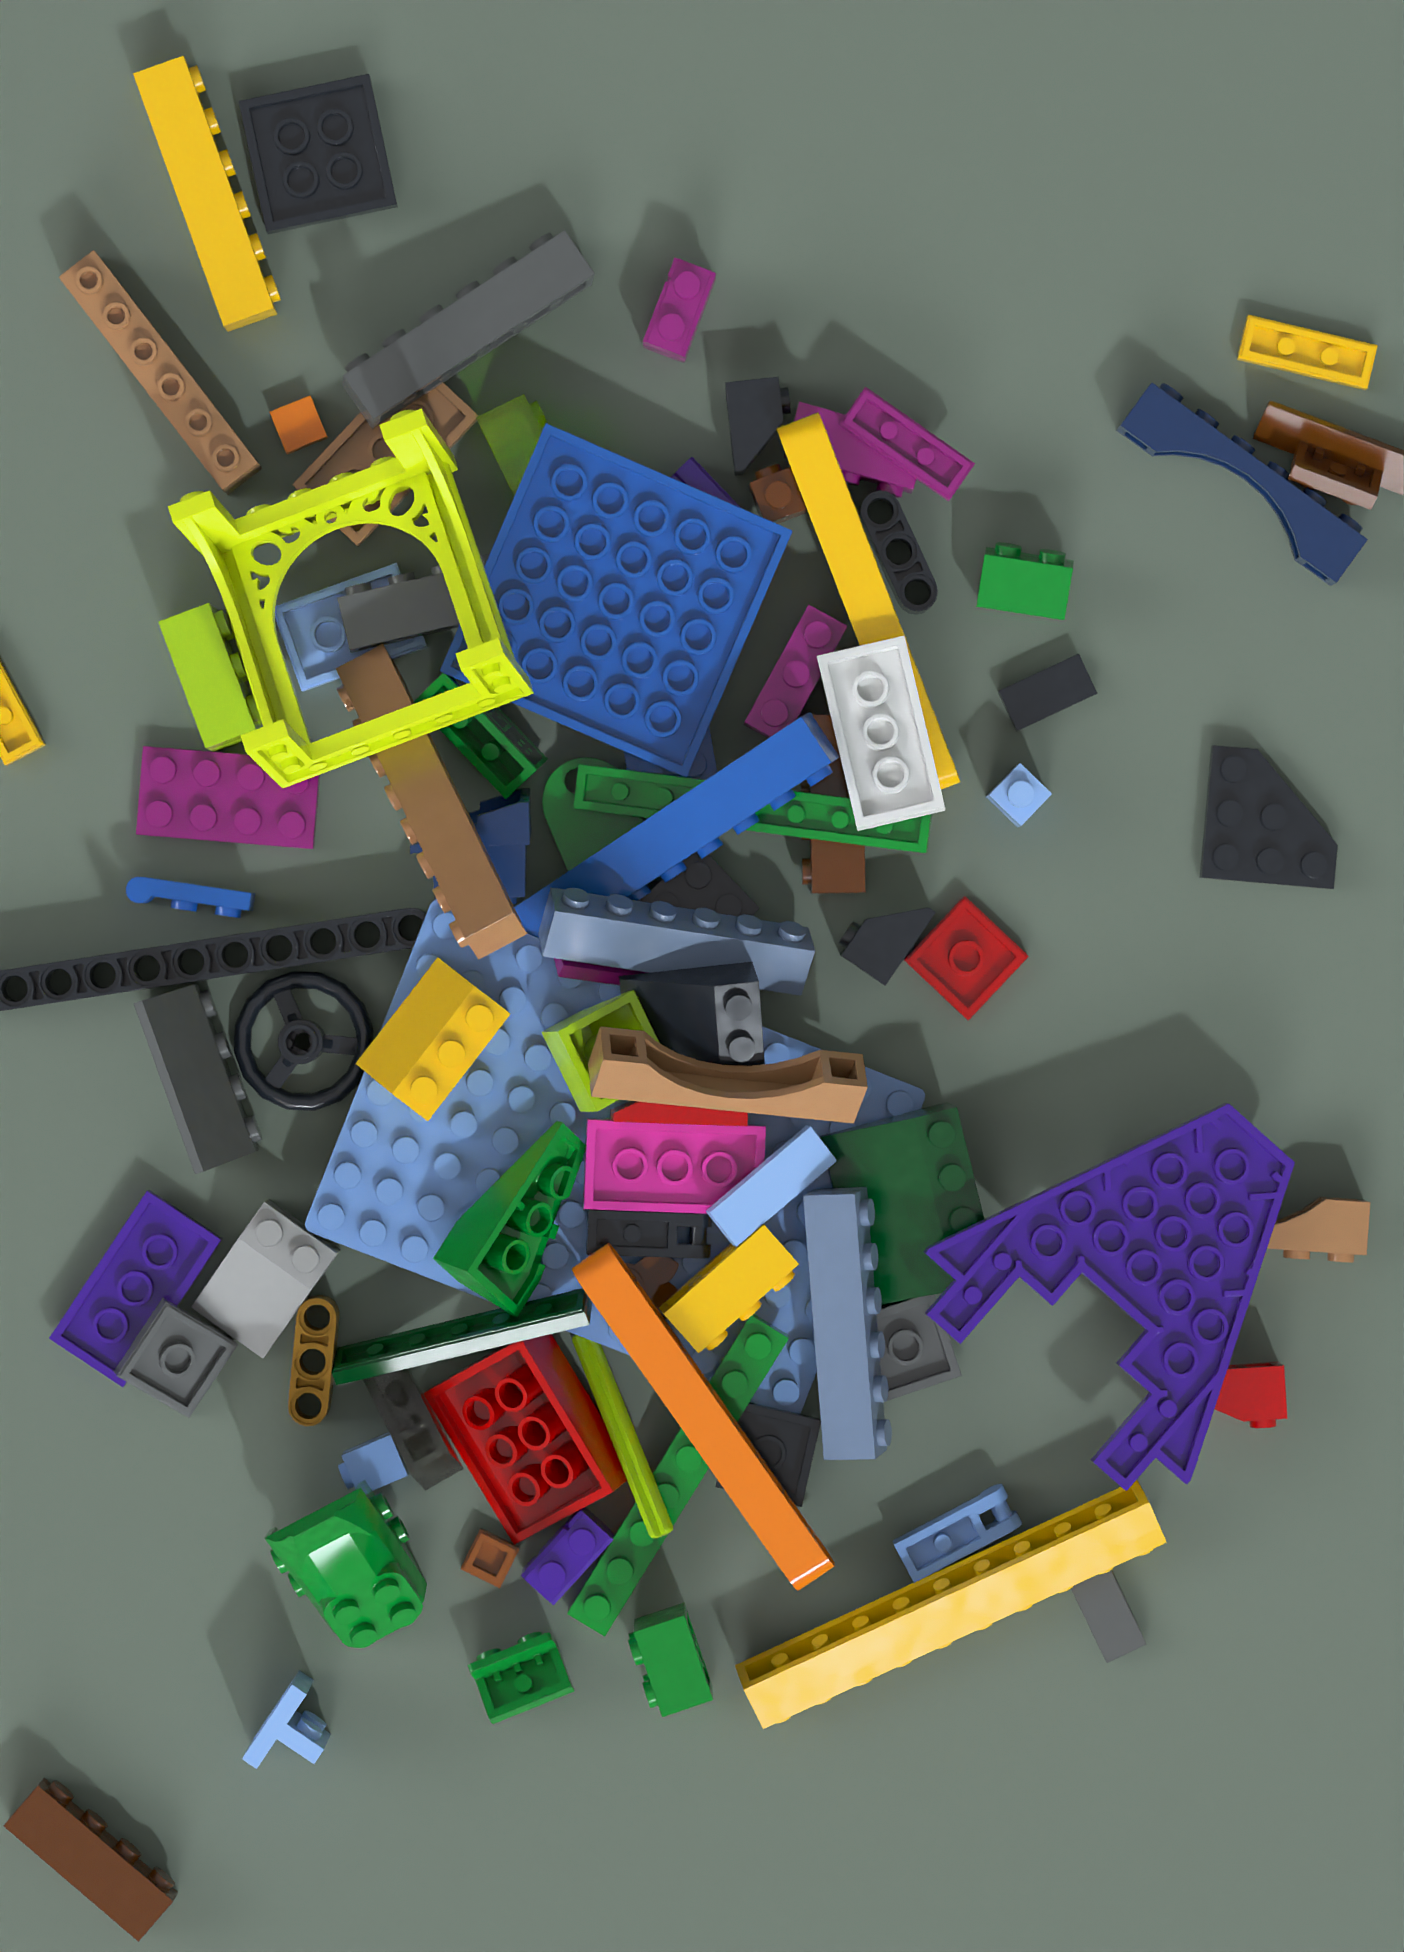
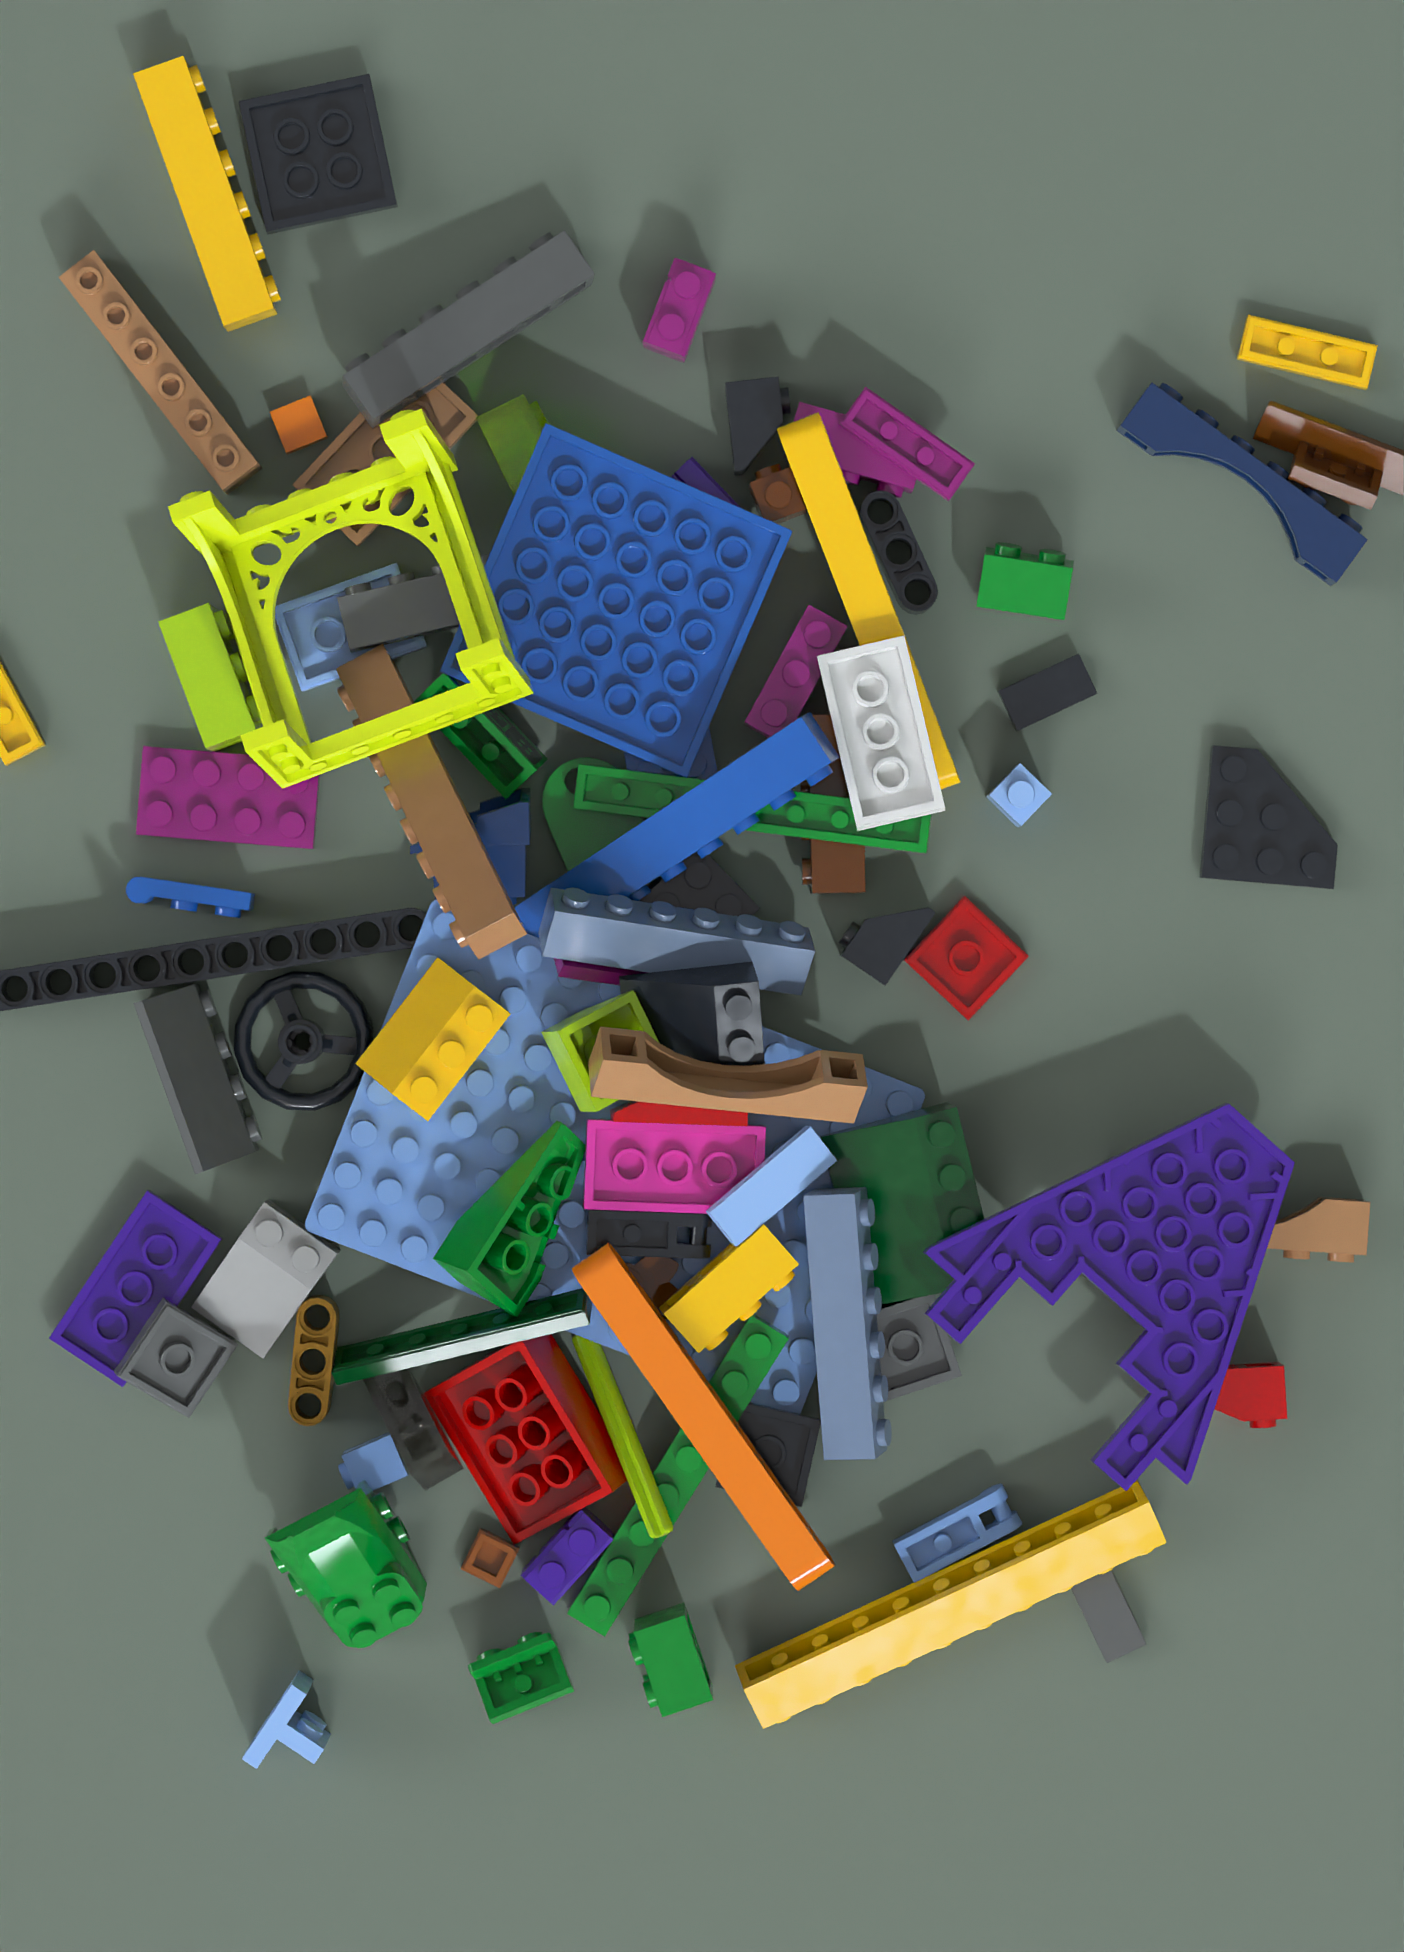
reddish brown brick [4,1778,178,1942] -> none

